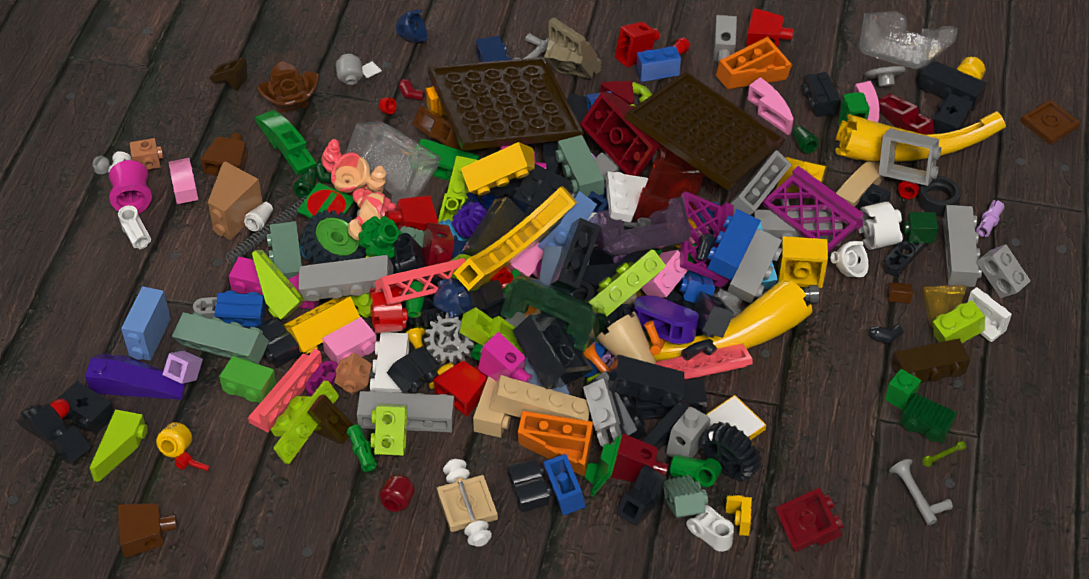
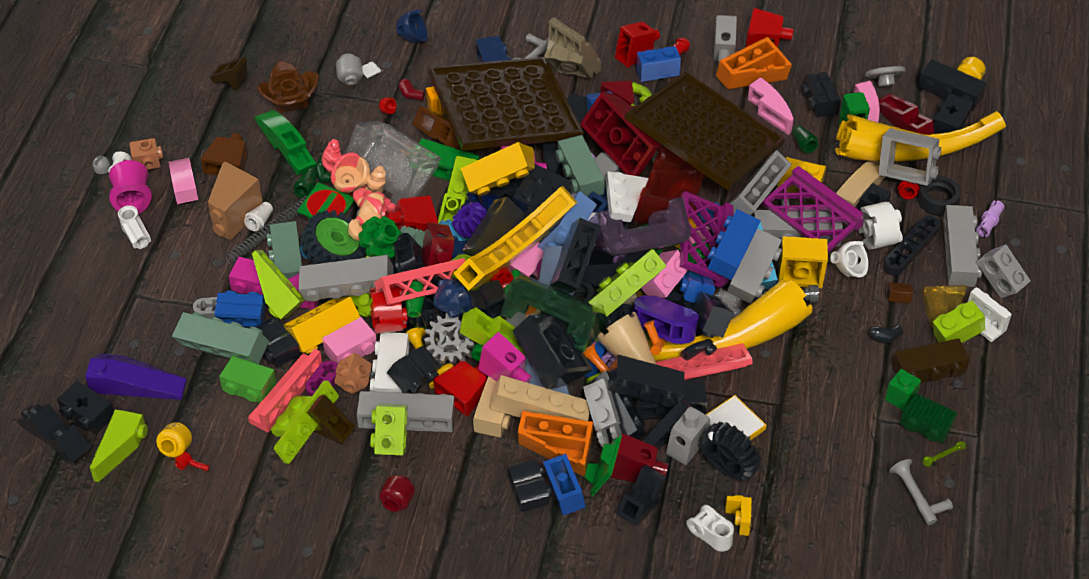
red hinge [50,399,70,419] -> none
reddish brown torso [118,504,177,557] -> none
medium blue brick [121,286,171,361] -> none
lavender brick [163,351,203,384] -> none
green pin [347,425,377,472] -> none
tan plate [437,459,498,547] -> none
dark grey hand [623,218,651,234] -> none
sand green brick [663,475,708,518] -> none
green piece [670,454,722,487] -> none
black arm [696,233,715,262] -> none
dark red plate [775,487,844,552] -> none
clear windscreen [859,11,958,69] -> none
dark green brick [903,212,938,243] -> none
reddish brown tile [1020,99,1080,145] -> none

